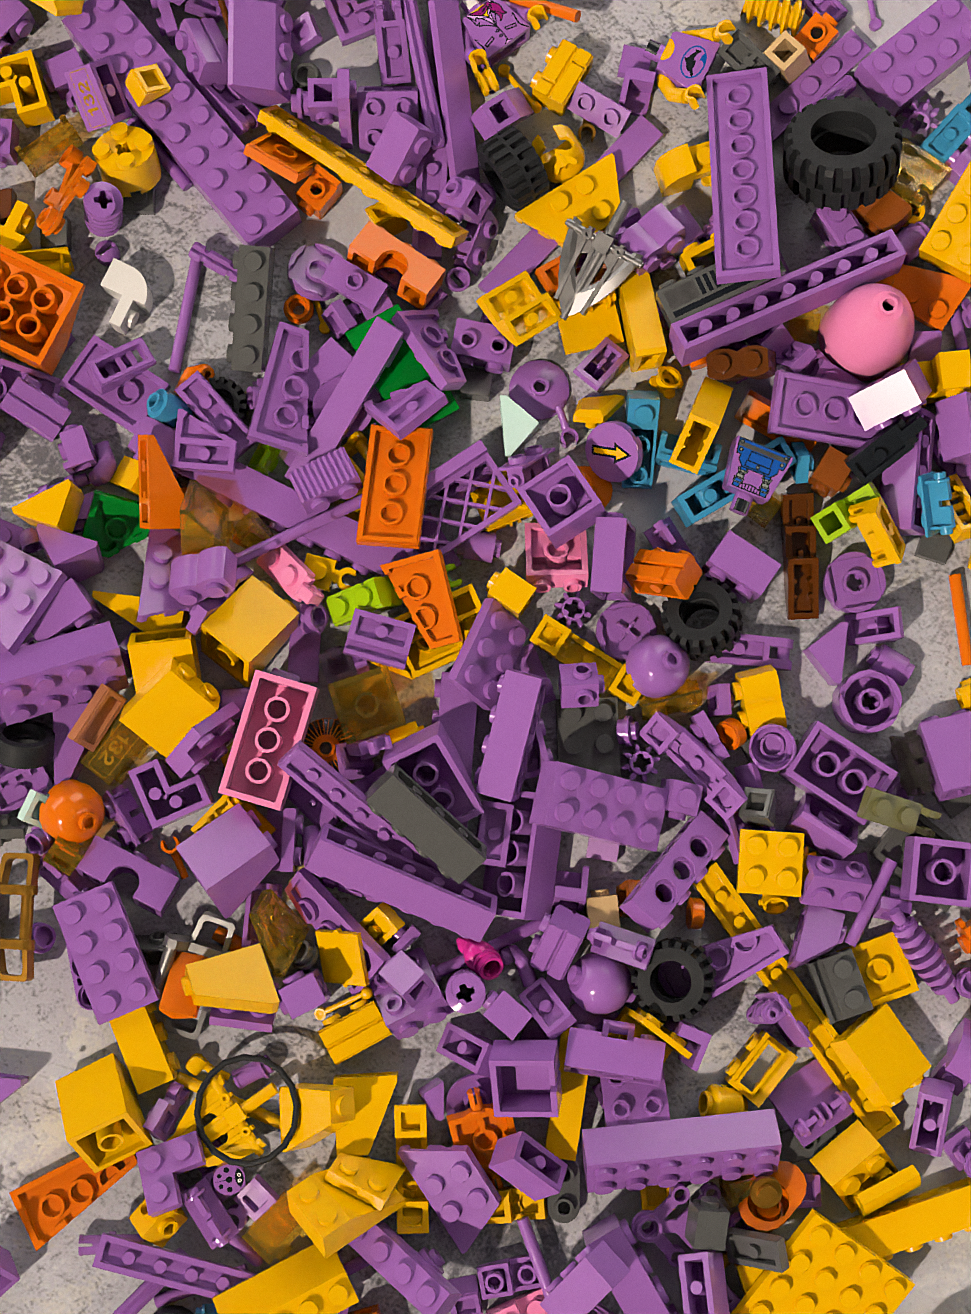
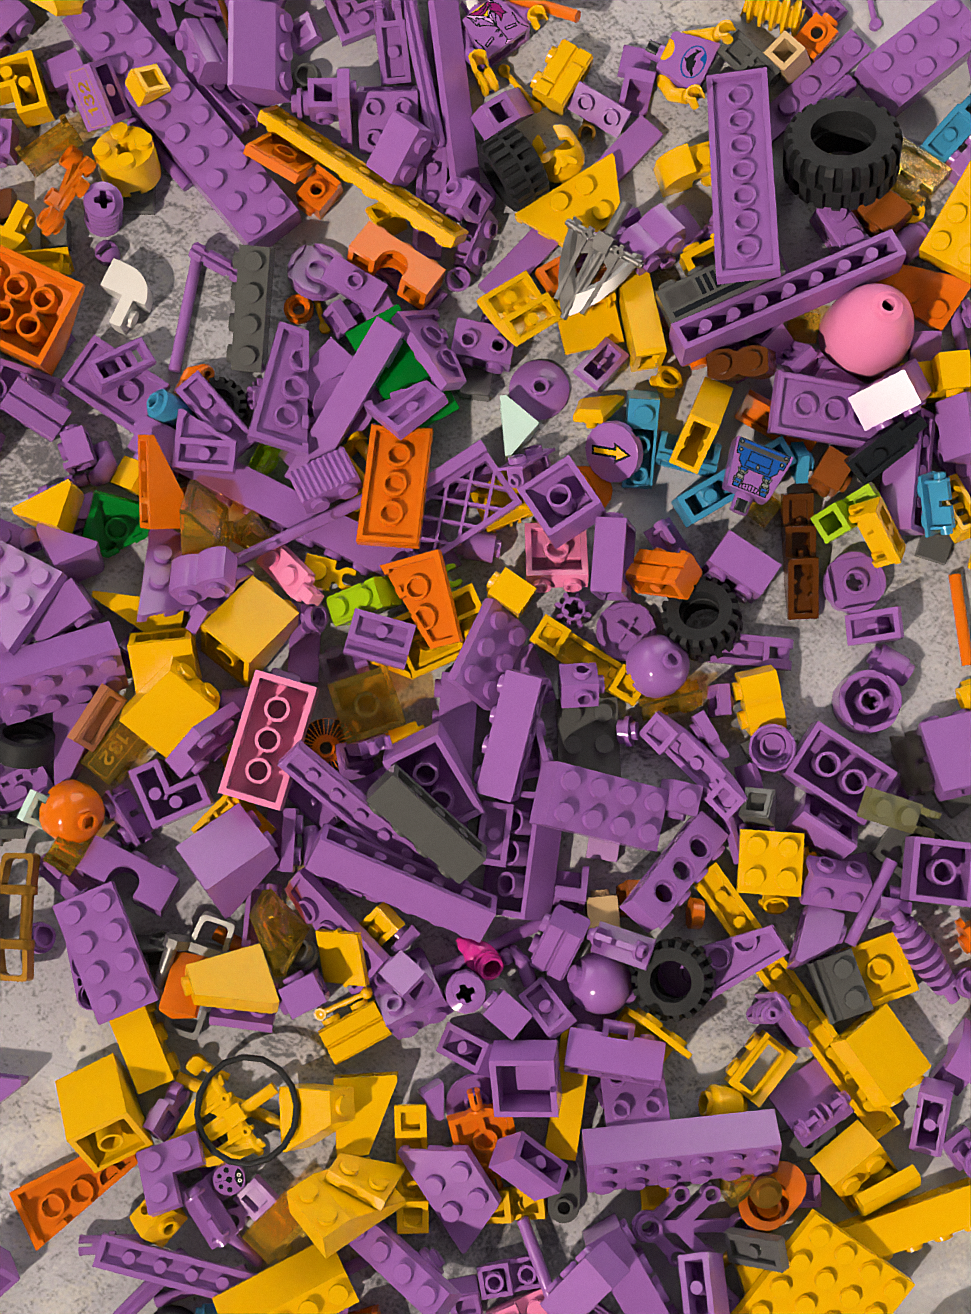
medium lavender plate [25,826,54,855] -> none
orange hand [160,836,189,880] -> none
medium lavender pin [231,1054,274,1089] -> none
medium lavender hand [555,404,579,449] -> none
medium lavender gear [621,744,660,783] -> none
medium lavender panel [664,1019,712,1071] -> none
dark grey brick [685,1196,730,1251] -> none
orange tile [716,717,747,750] -> none
medium lavender slope [802,622,848,686] -> none
medium lavender gear [902,98,940,138] -> none

